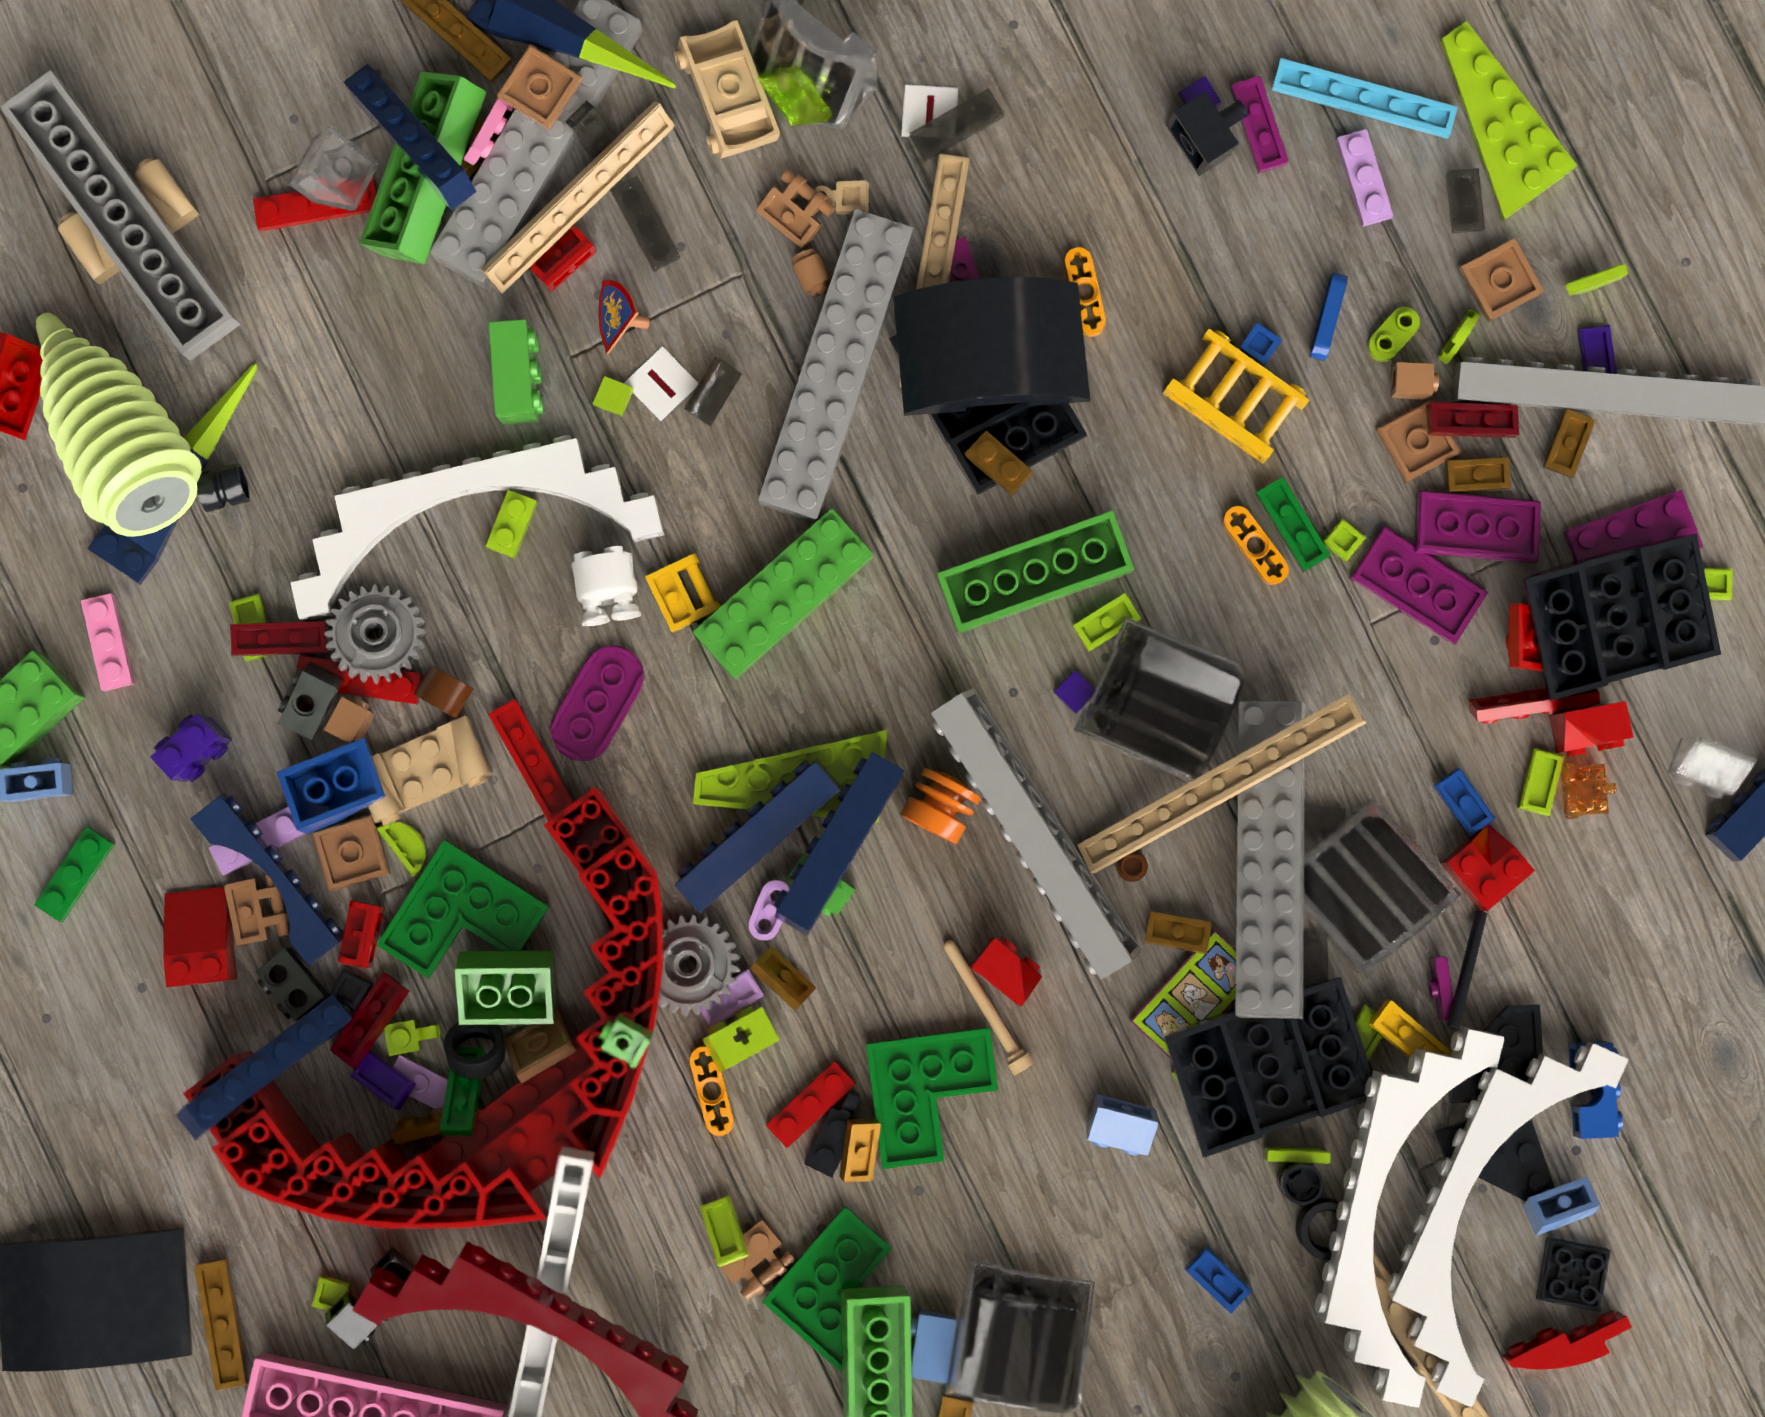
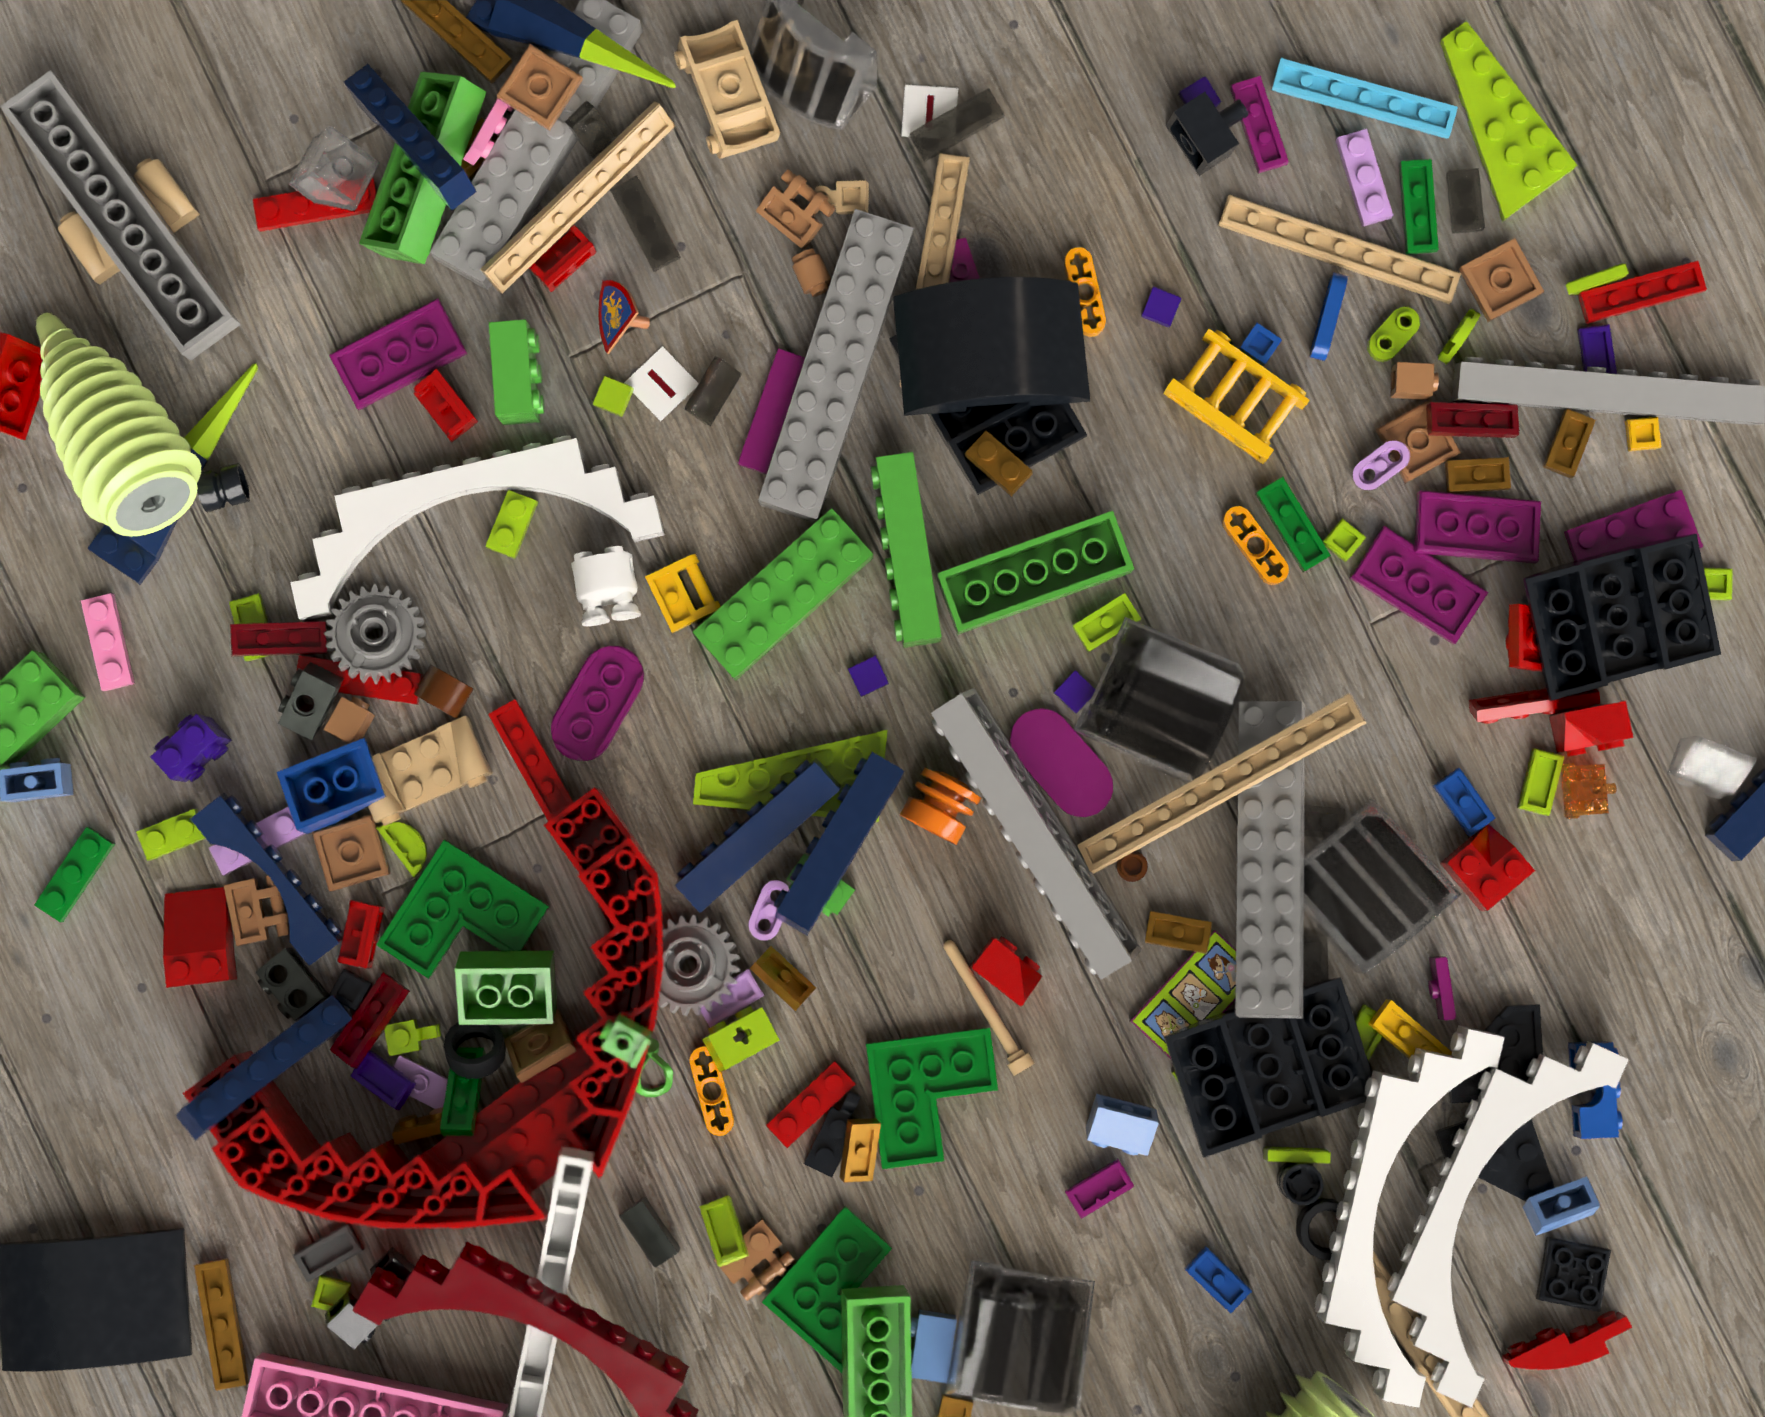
clear neon green plate [757,66,833,127] -> none
black bar [1447,910,1487,1030] -> none
none -> lime plate [136,809,206,861]
none -> dark grey tile [293,1223,364,1283]
none -> magenta tile [329,298,468,410]
none -> red hinge [413,368,478,442]
none -> pearl dark grey brick [619,1197,680,1268]
none -> bright green piece [636,1038,673,1097]
none -> magenta tile [738,348,805,475]
none -> dark purple tile [848,656,889,697]
none -> bright green brick [871,452,942,648]
none -> magenta tile [1010,709,1113,817]
none -> magenta plate [1065,1158,1135,1219]
none -> dark purple tile [1141,287,1182,328]
none -> tan tile [1218,195,1461,304]
none -> lavender plate [1353,440,1410,490]
none -> green plate [1399,159,1439,254]
none -> red plate [1578,261,1707,324]
none -> yellow tile [1625,417,1661,451]

